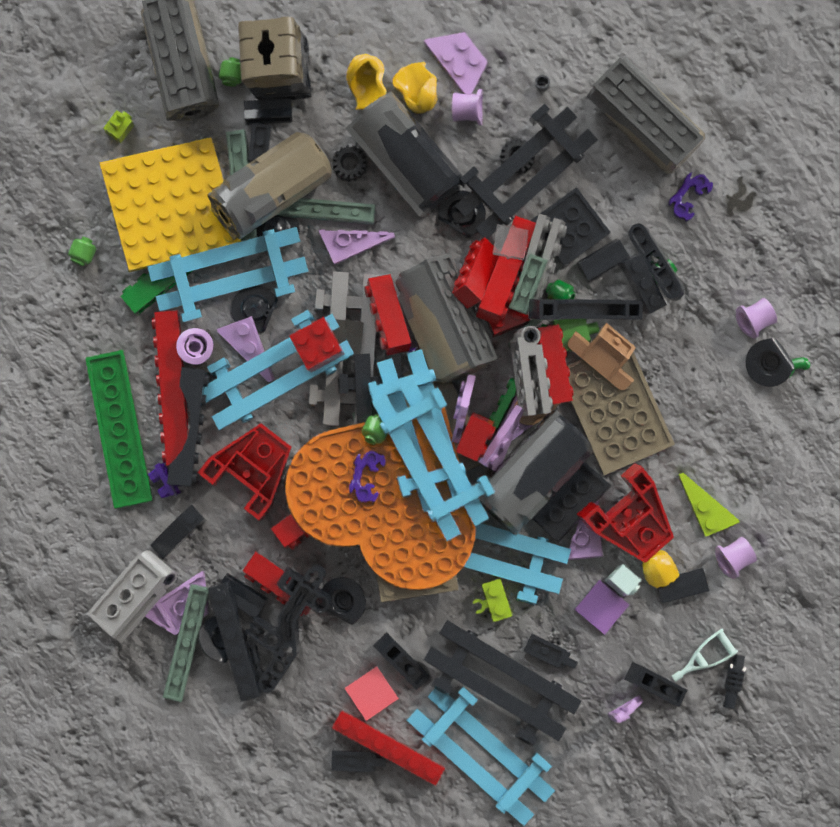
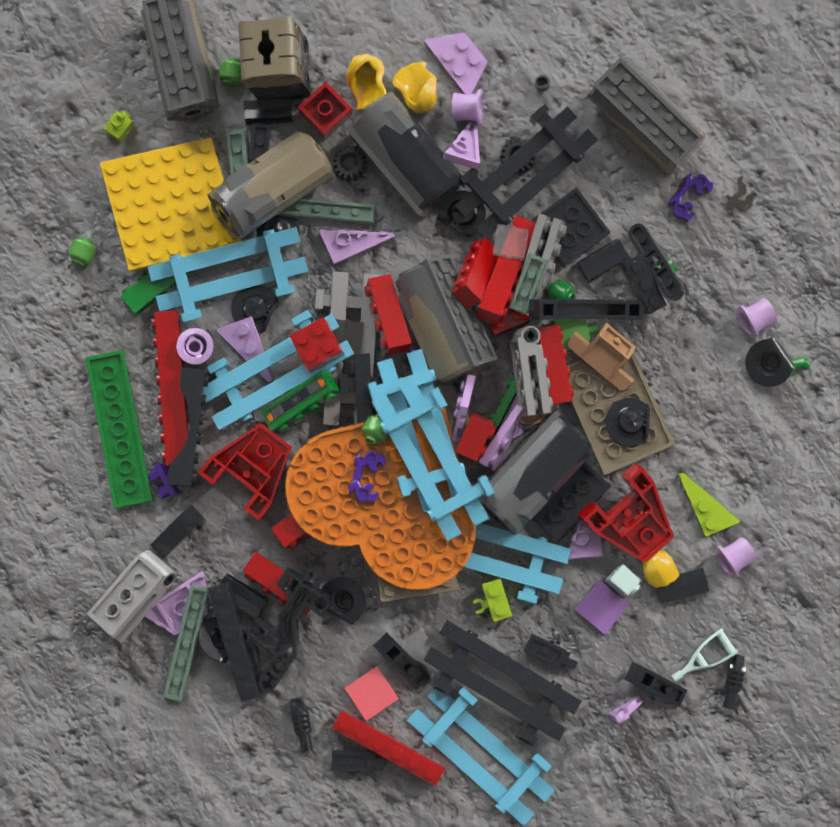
none -> green brick [261,370,340,433]
none -> black hinge [290,697,313,753]
none -> red brick [298,82,352,139]
none -> lavender wing [443,121,480,169]
none -> black hat [606,398,650,446]

